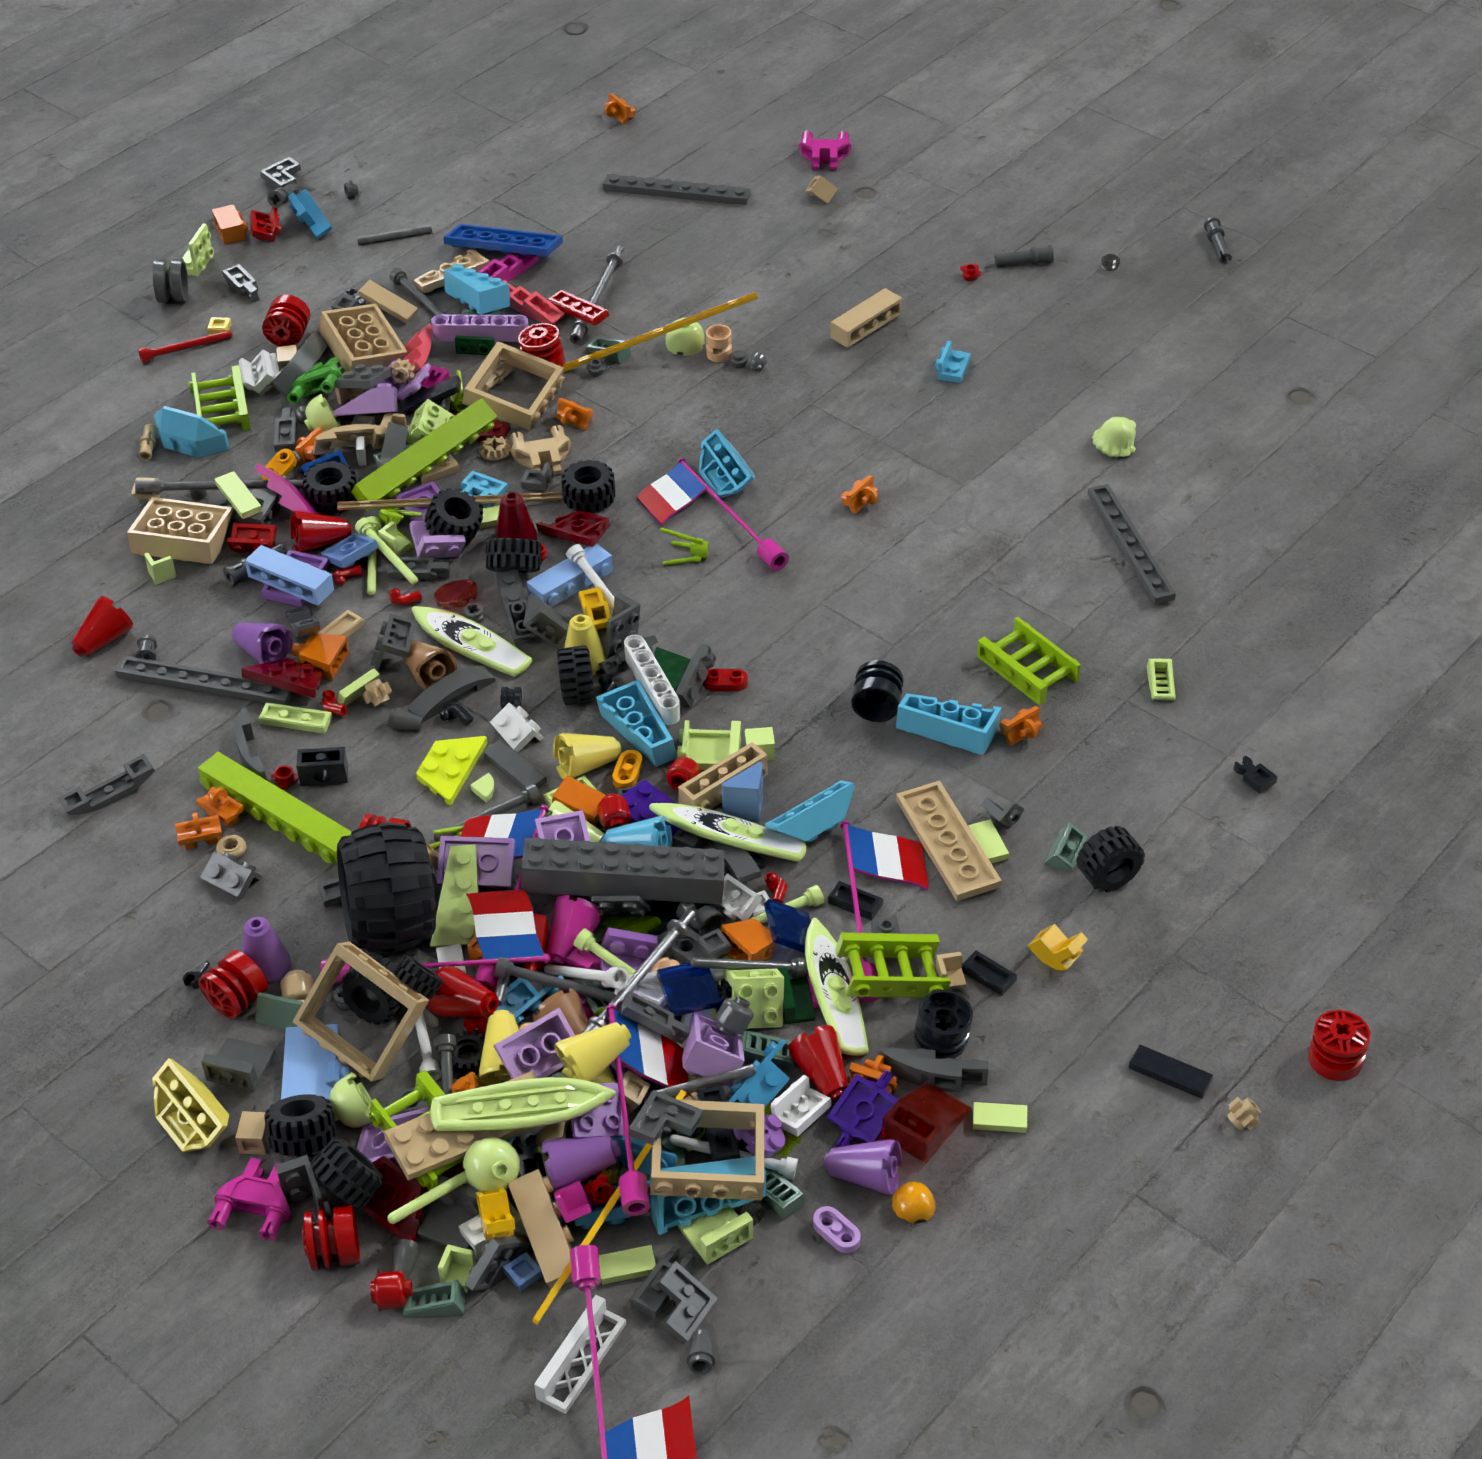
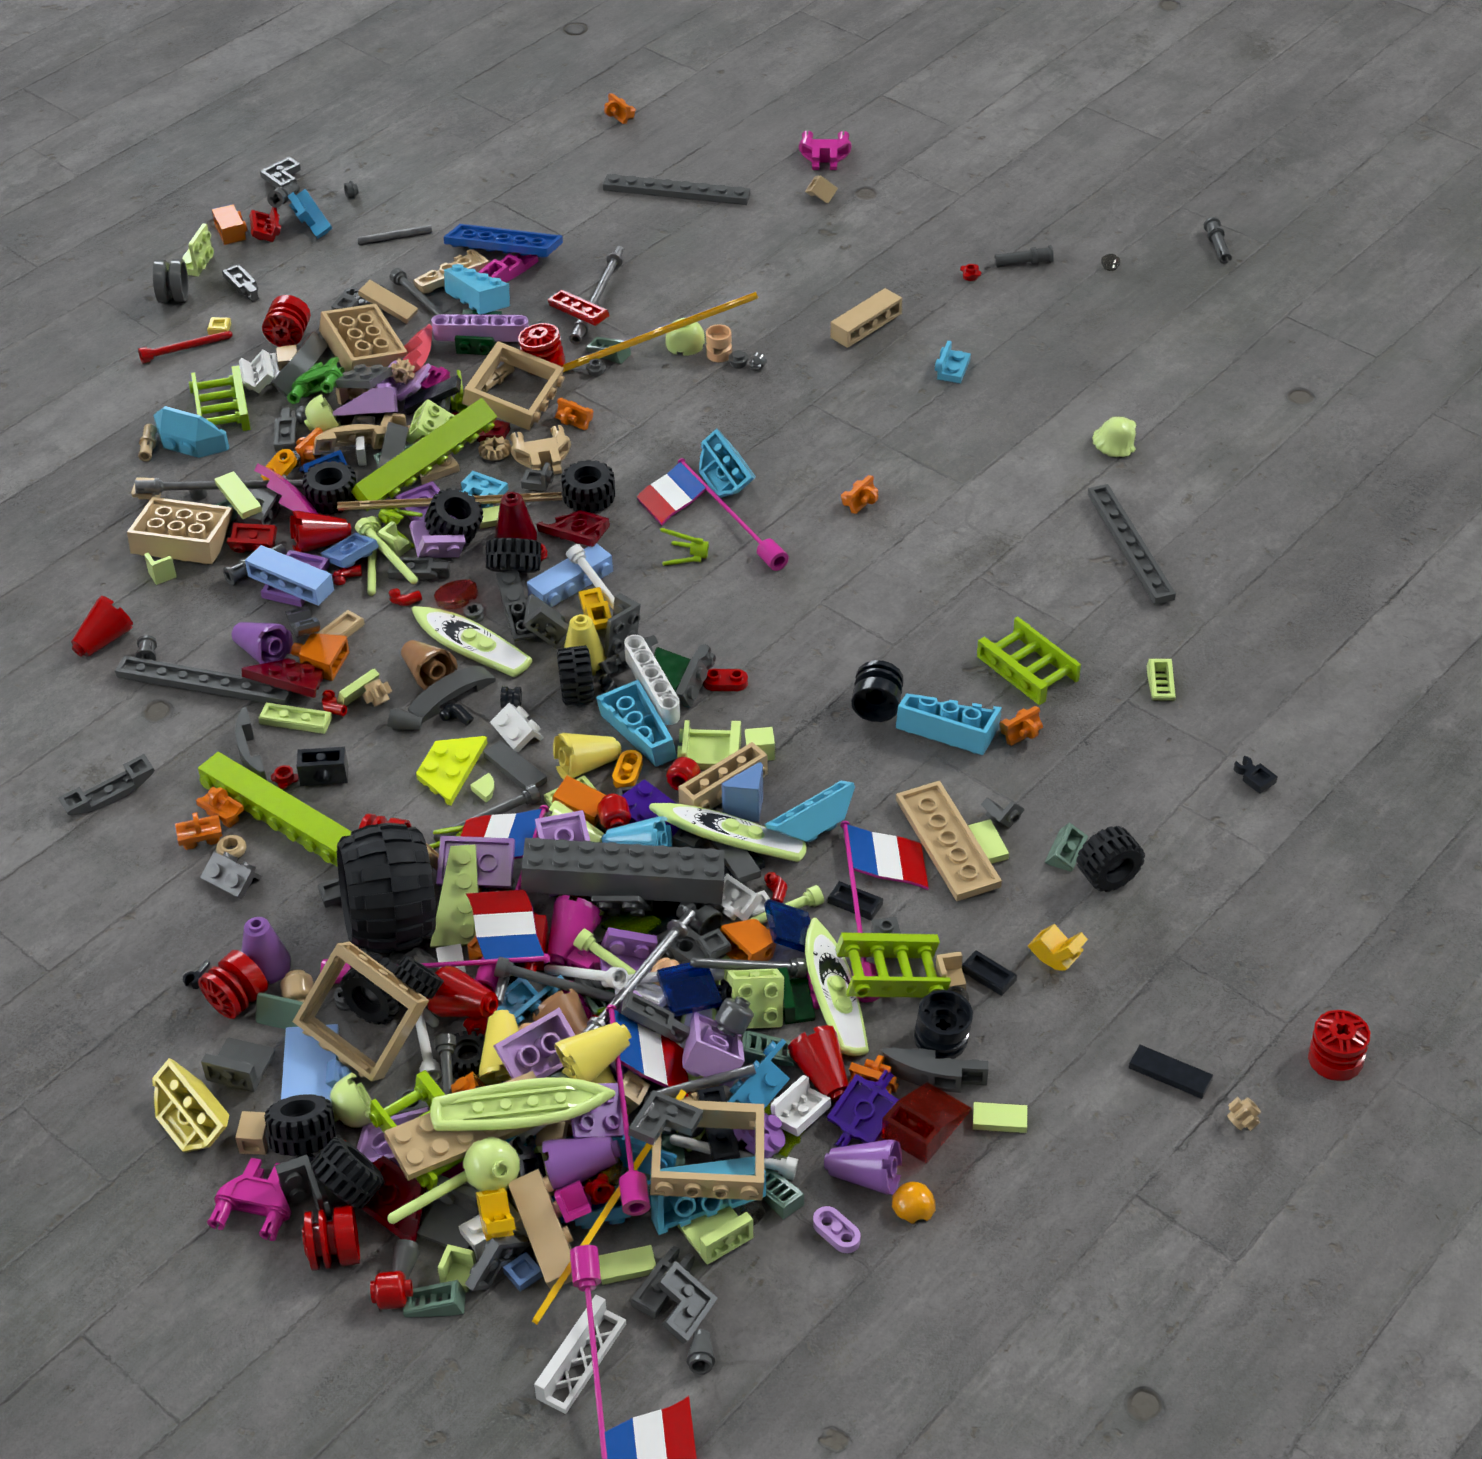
dark grey bracket [371,614,416,672] -> none
coral slope [503,280,565,325] -> none

